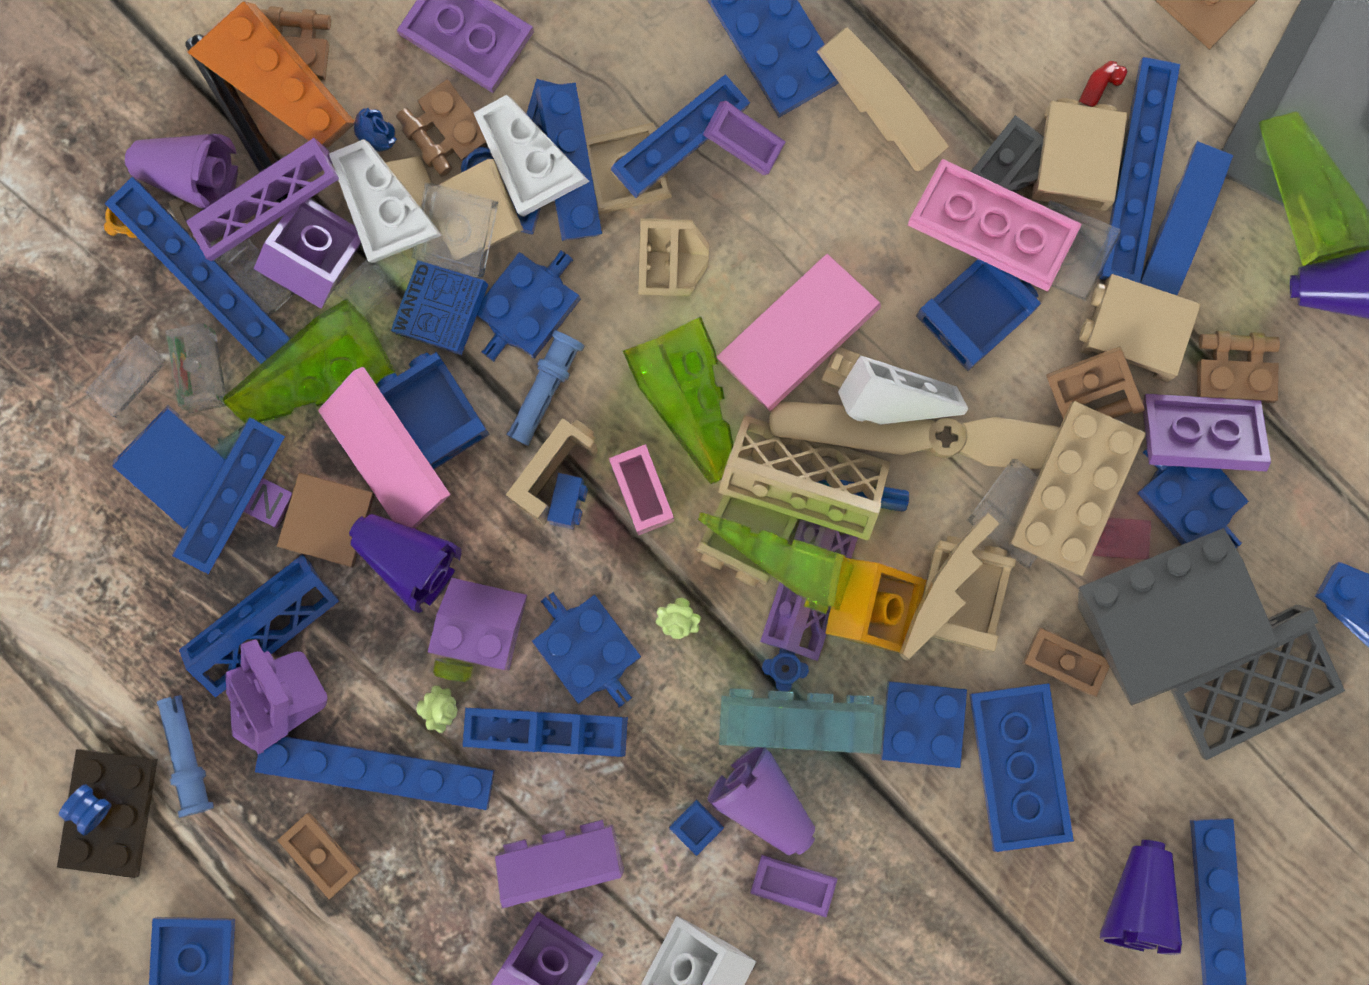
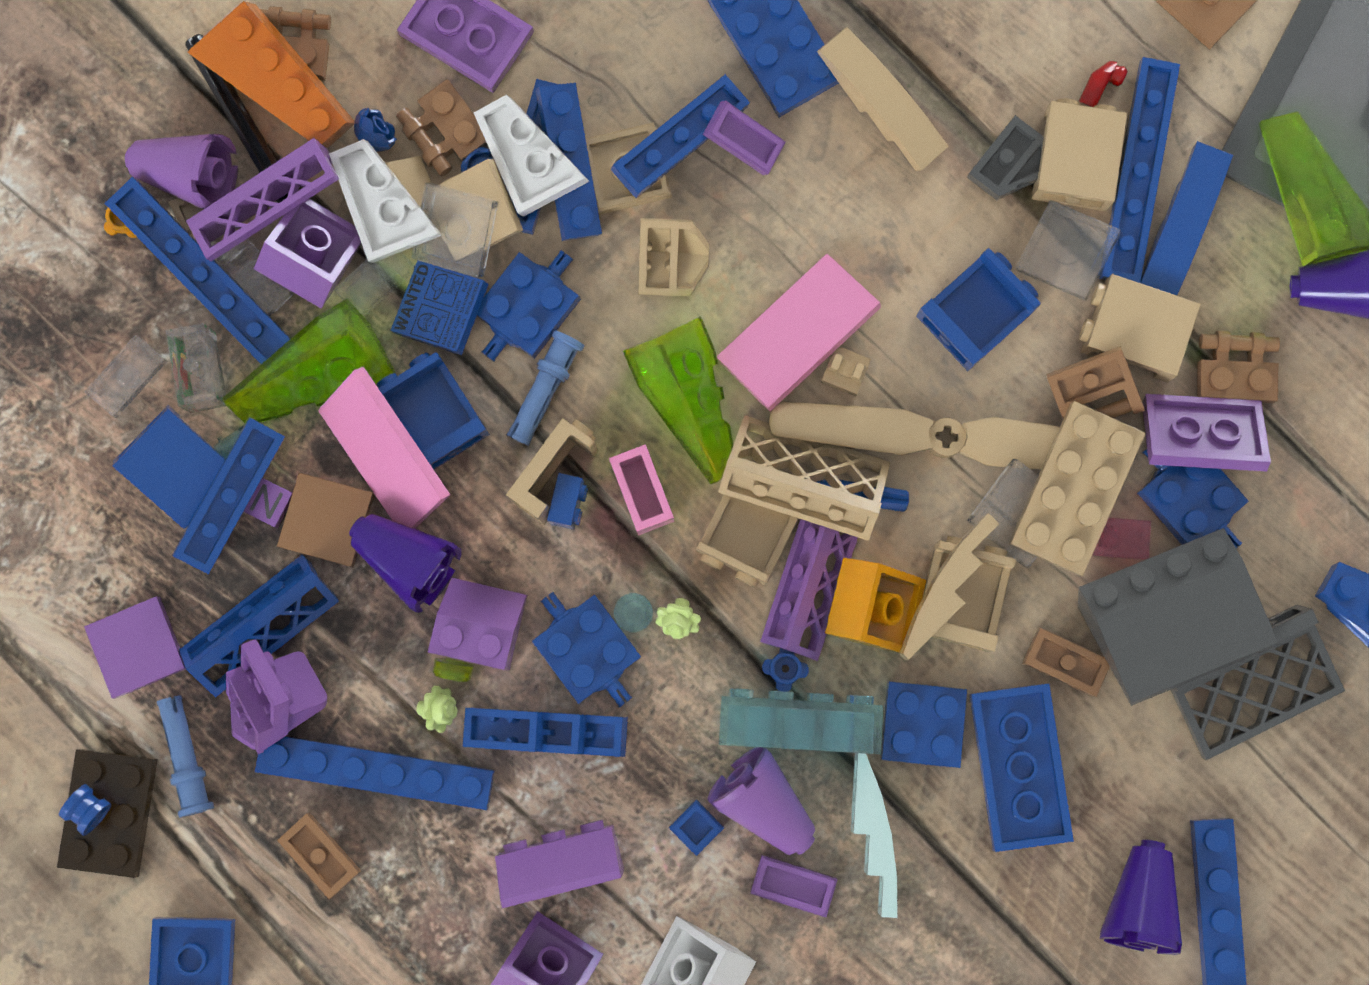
clear neon green wedge [698,512,854,614] -> none
white slope [838,355,968,425] -> none
bright pink tile [908,159,1082,292] -> none
none -> medium lavender tile [84,596,186,699]
none -> clear light blue tile [614,593,653,632]
none -> light aqua slope [851,752,897,918]

